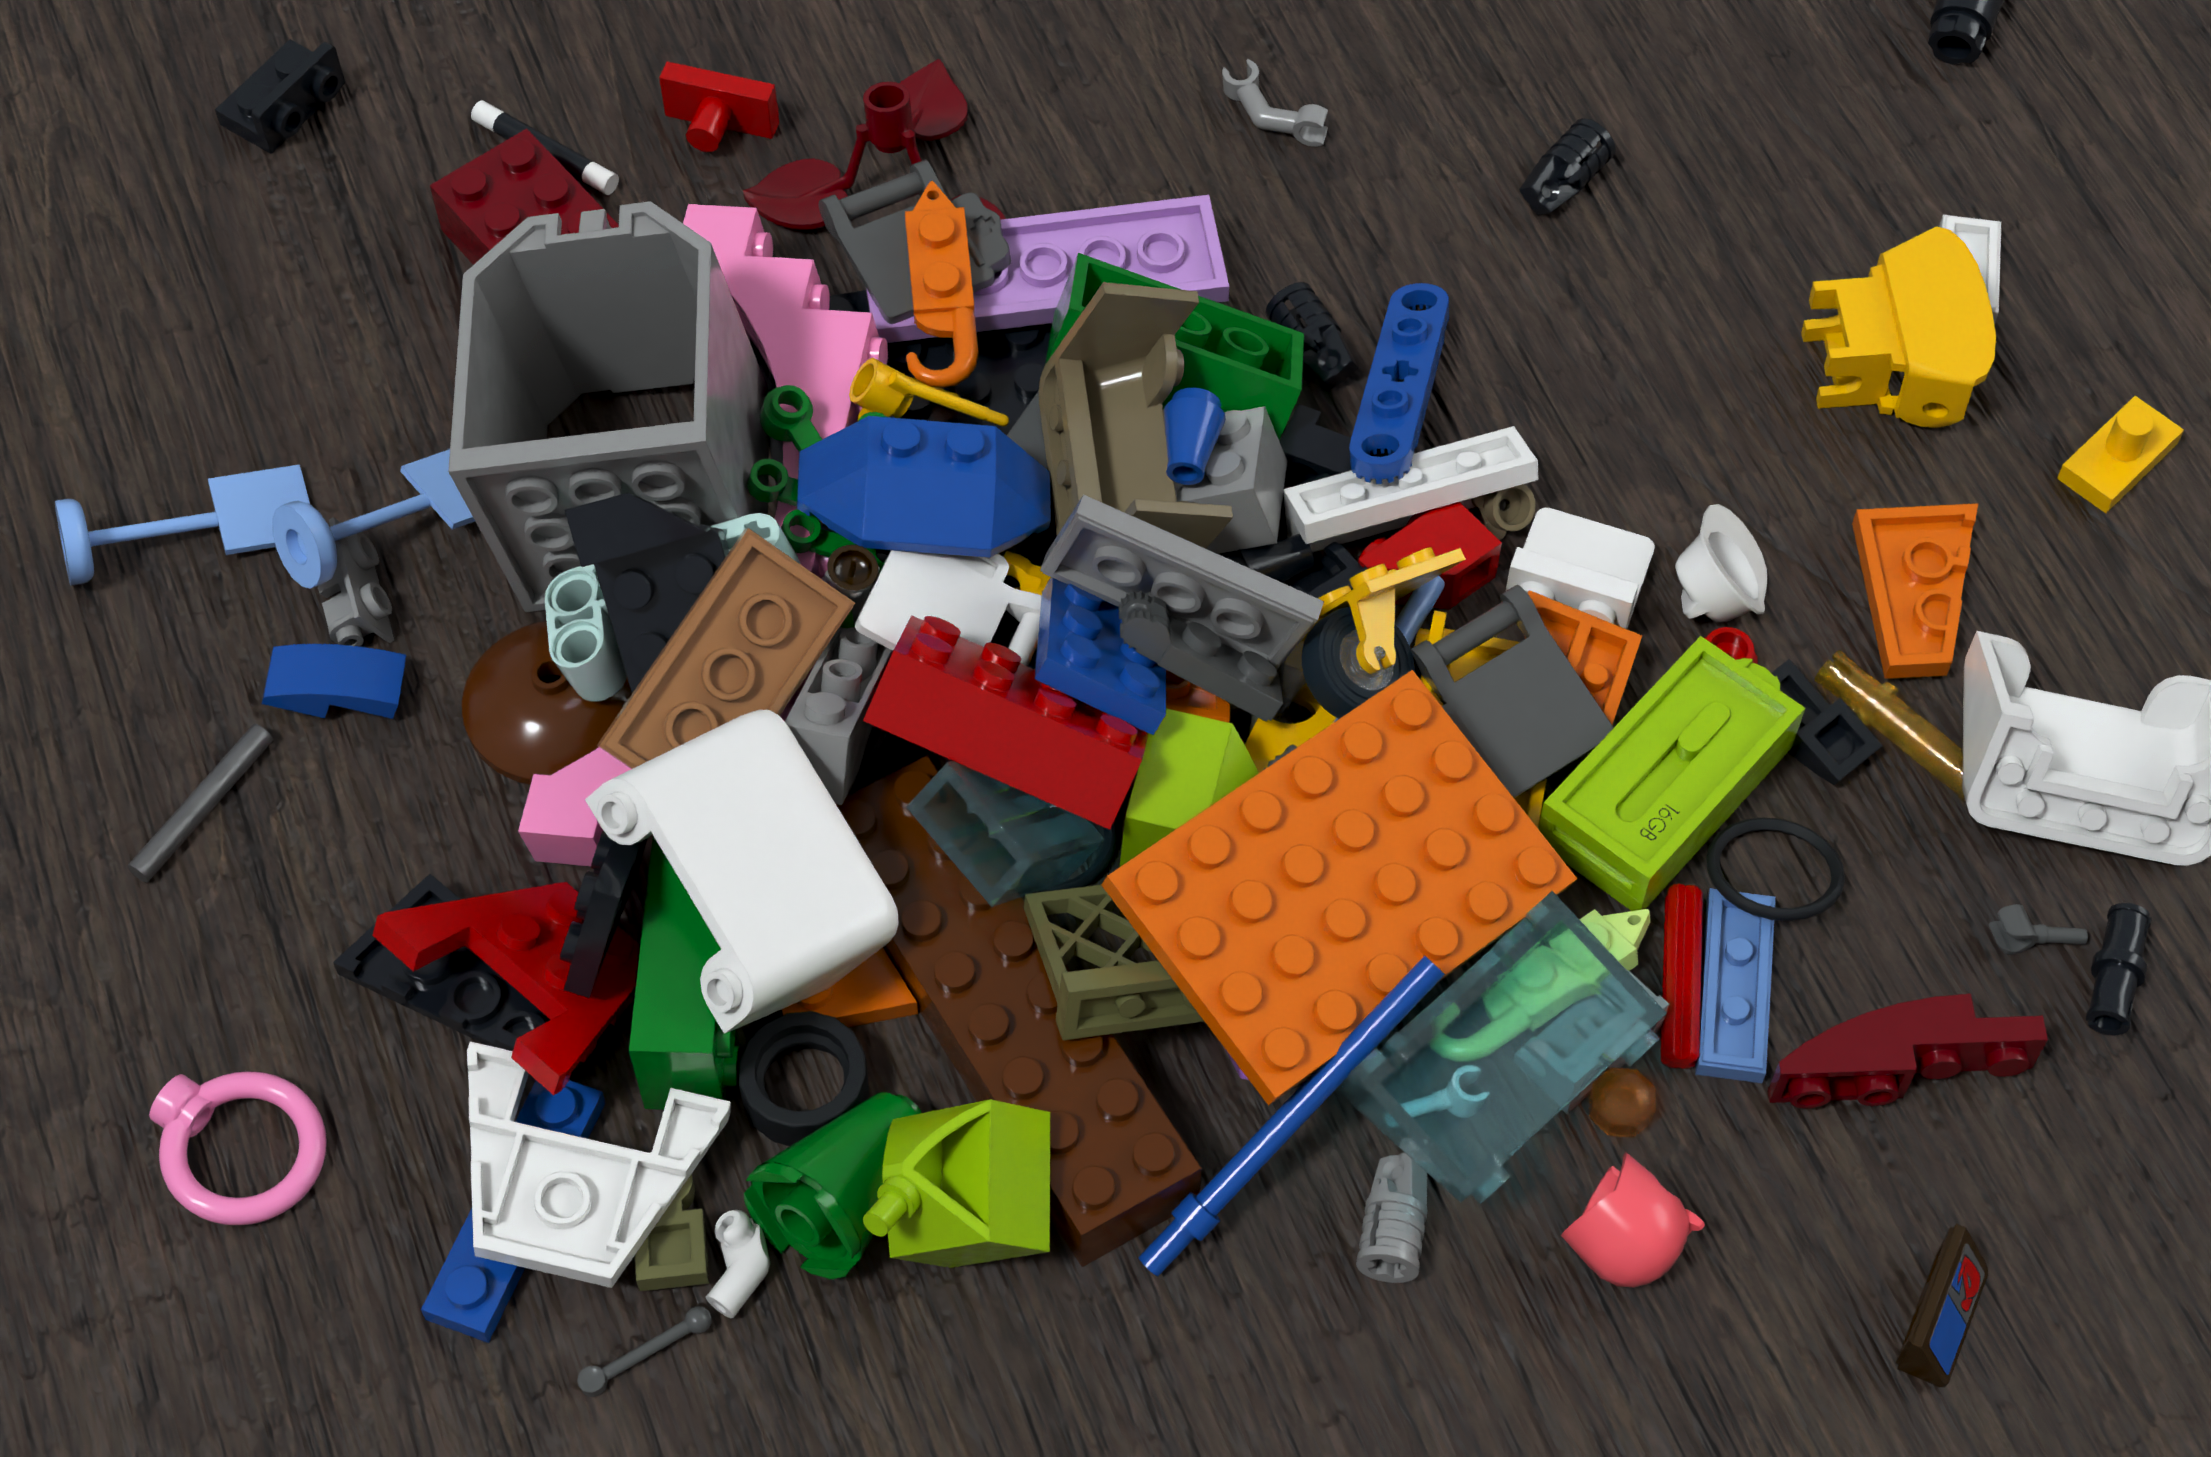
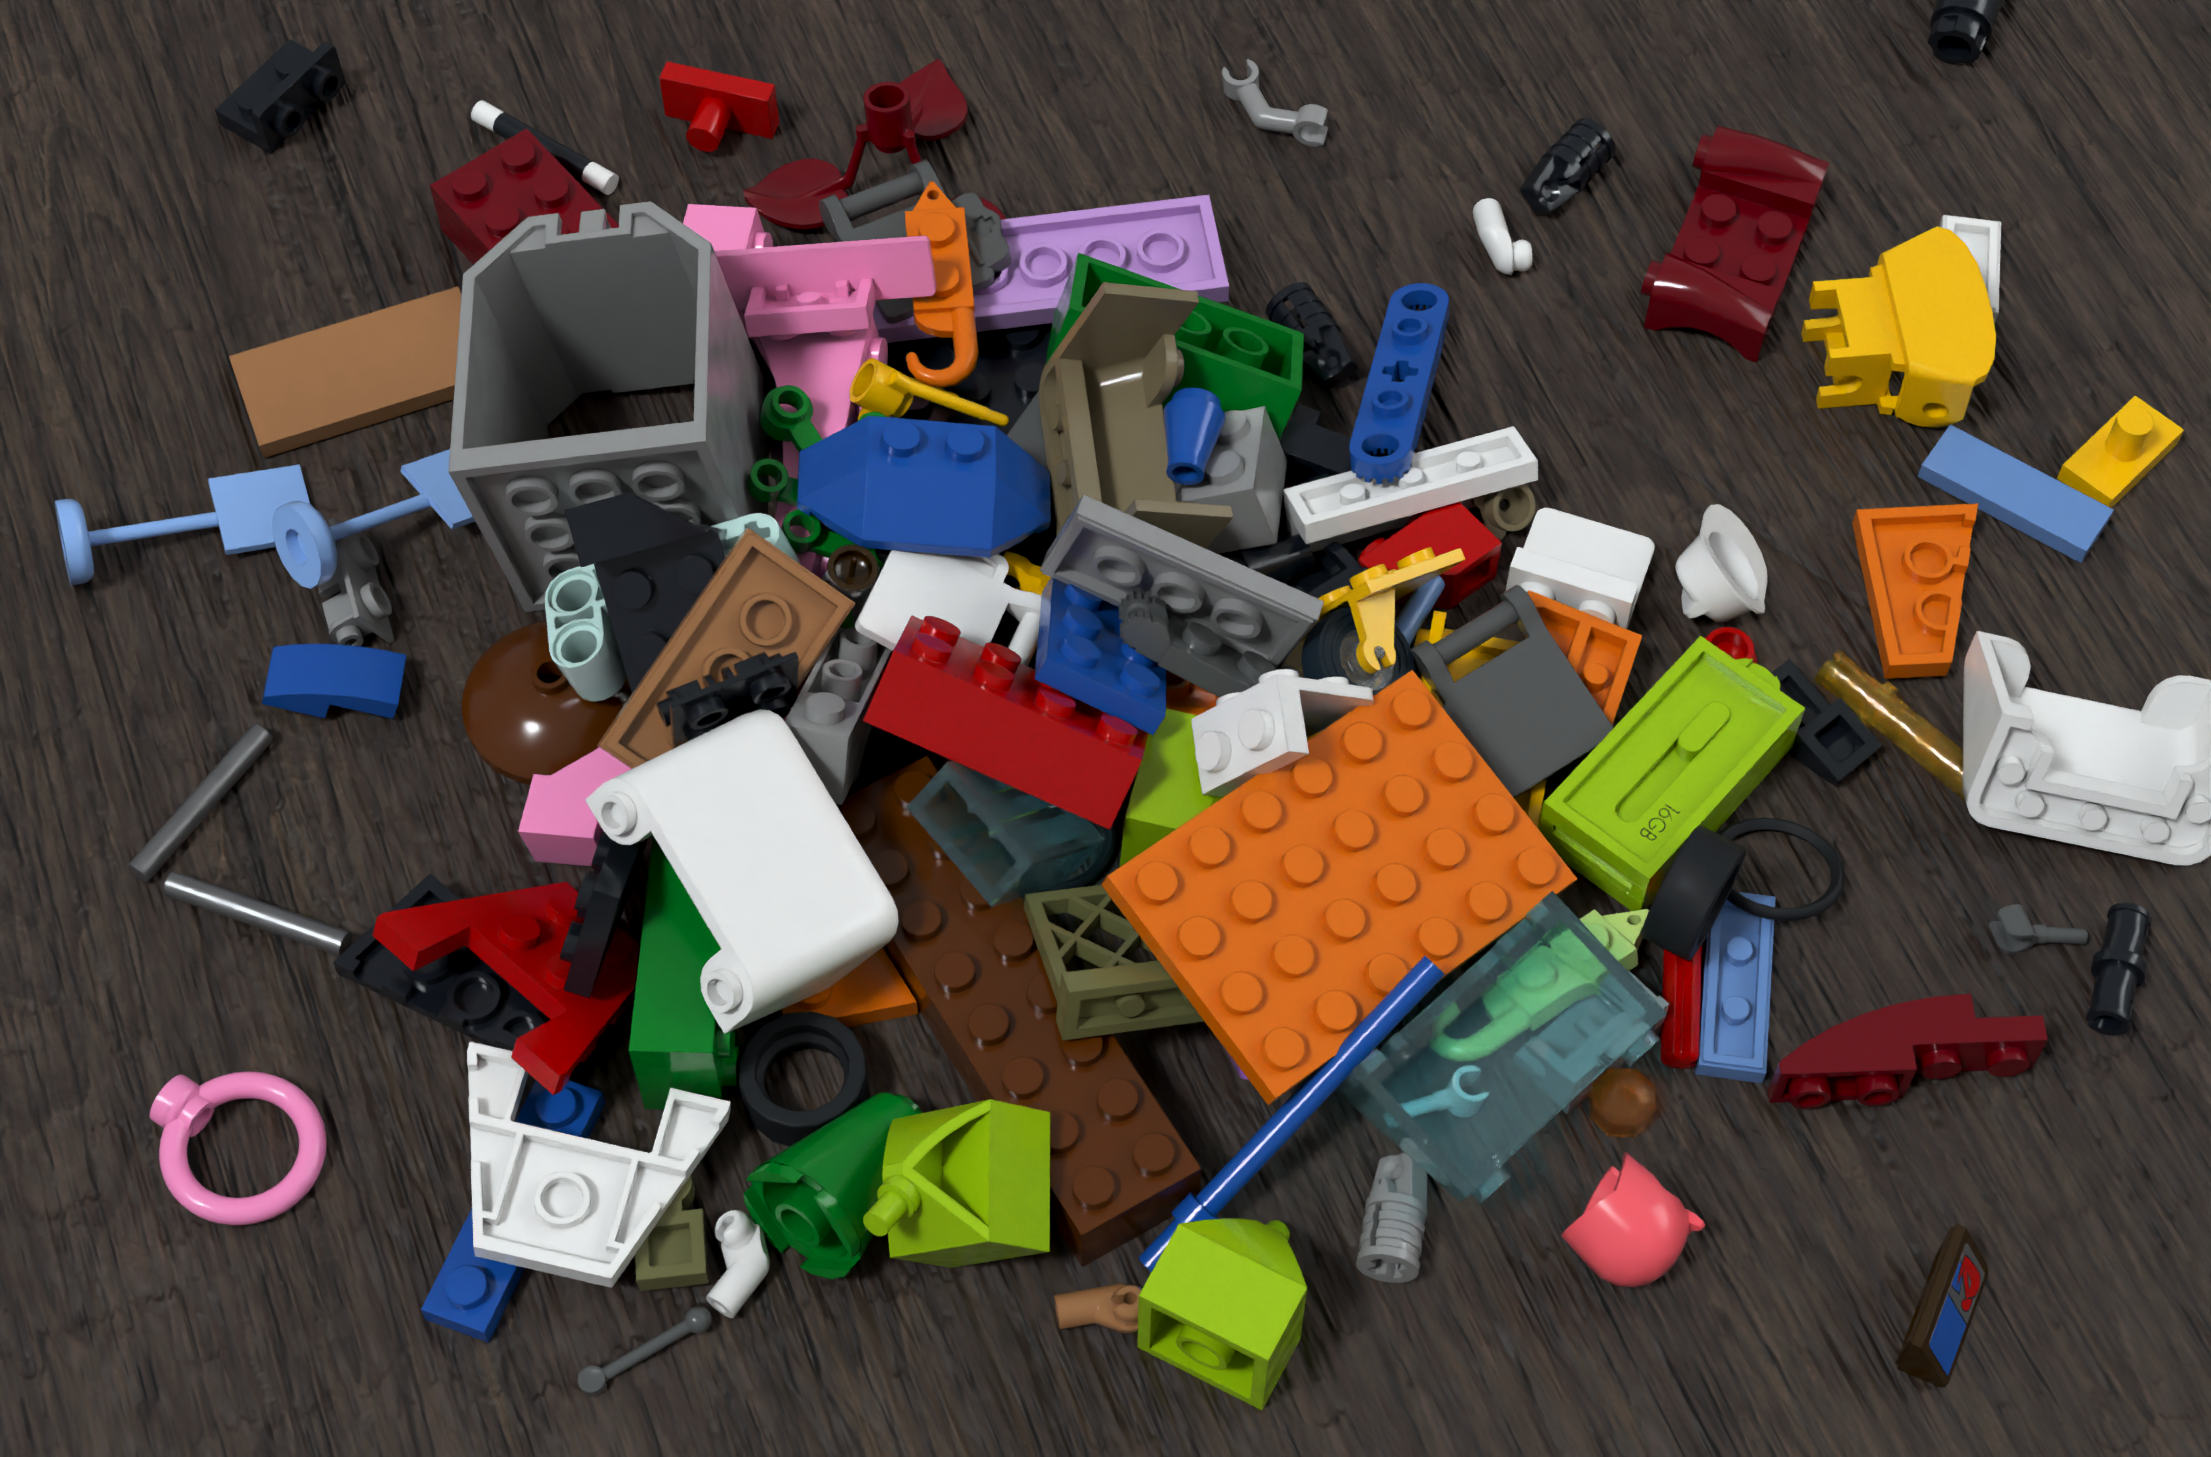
none -> flat silver bar [164,871,352,956]
none -> medium nougat tile [229,286,461,458]
none -> black hinge [656,651,798,749]
none -> bright pink bracket [714,236,937,340]
none -> medium nougat arm [1054,1283,1142,1334]
none -> lime piece [1137,1218,1307,1410]
none -> white bracket [1191,669,1374,797]
none -> white arm [1473,198,1532,275]
none -> dark red piece [1641,126,1829,363]
none -> black tyre [1641,825,1746,961]
none -> medium blue tile [1918,424,2114,563]

